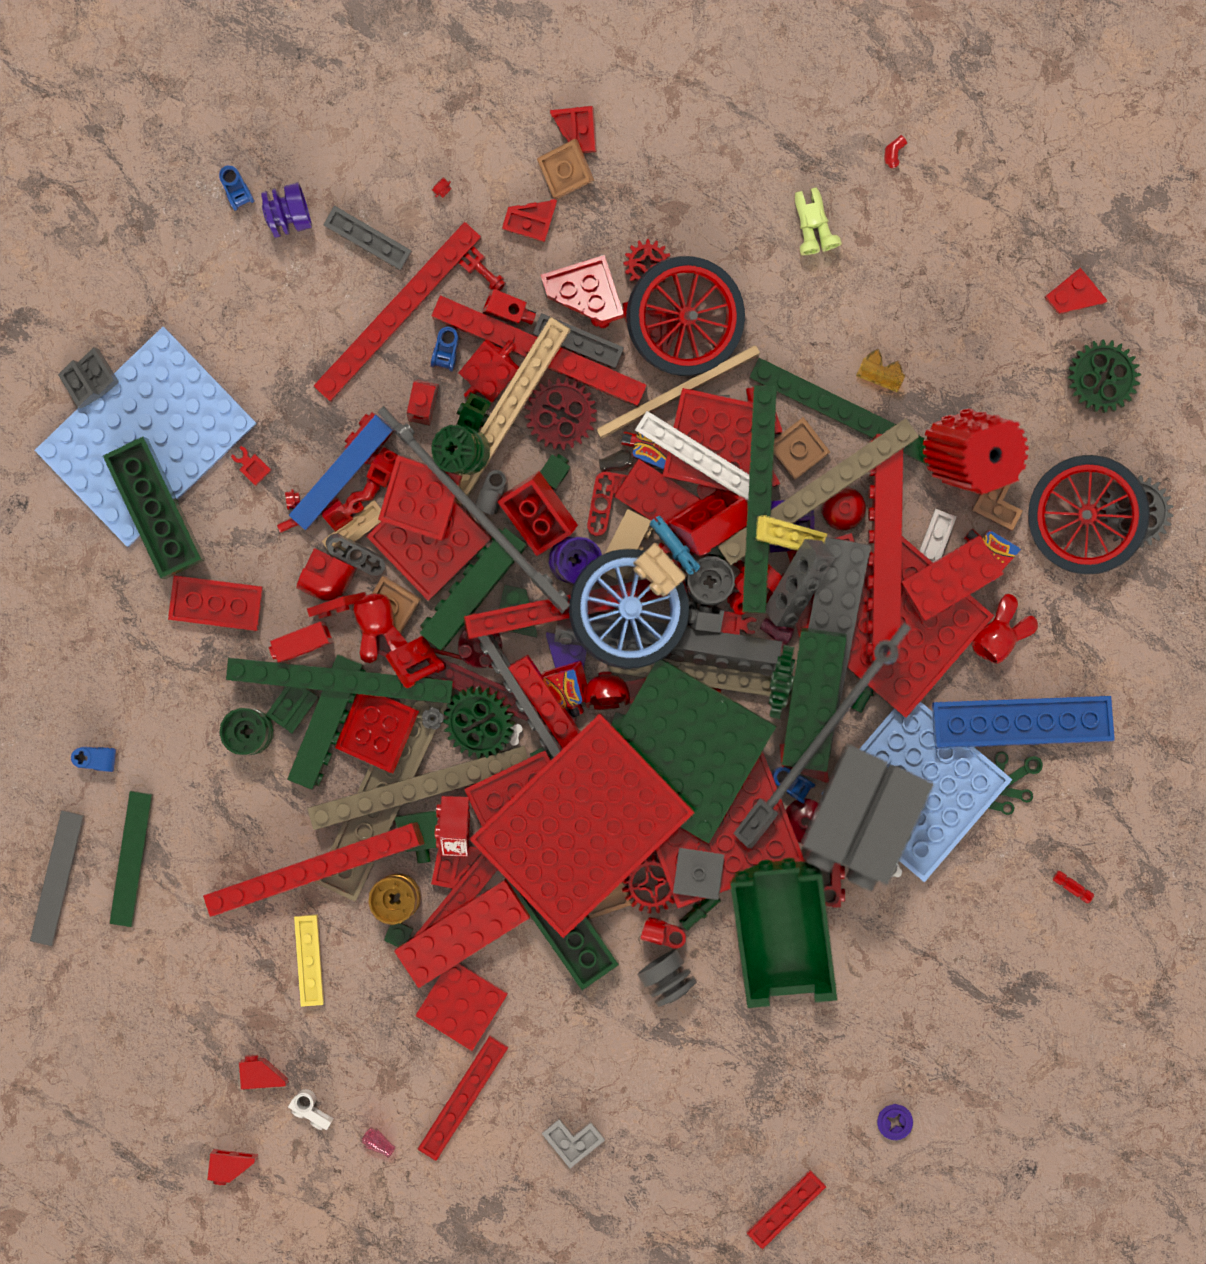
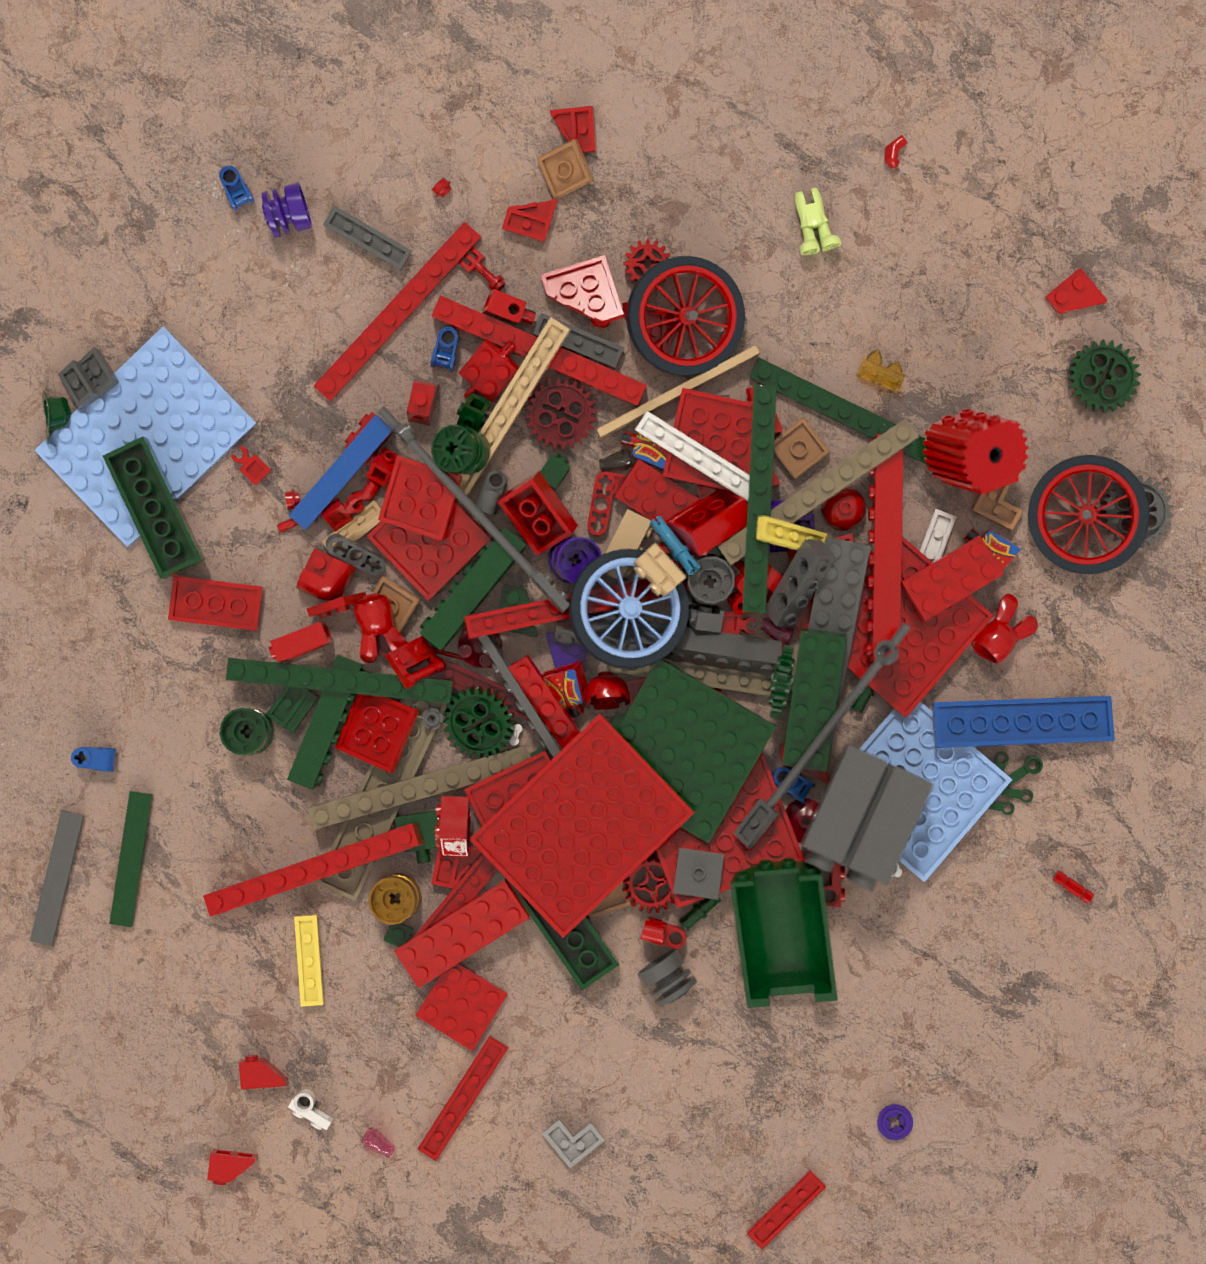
none -> dark green piece [42,391,70,444]

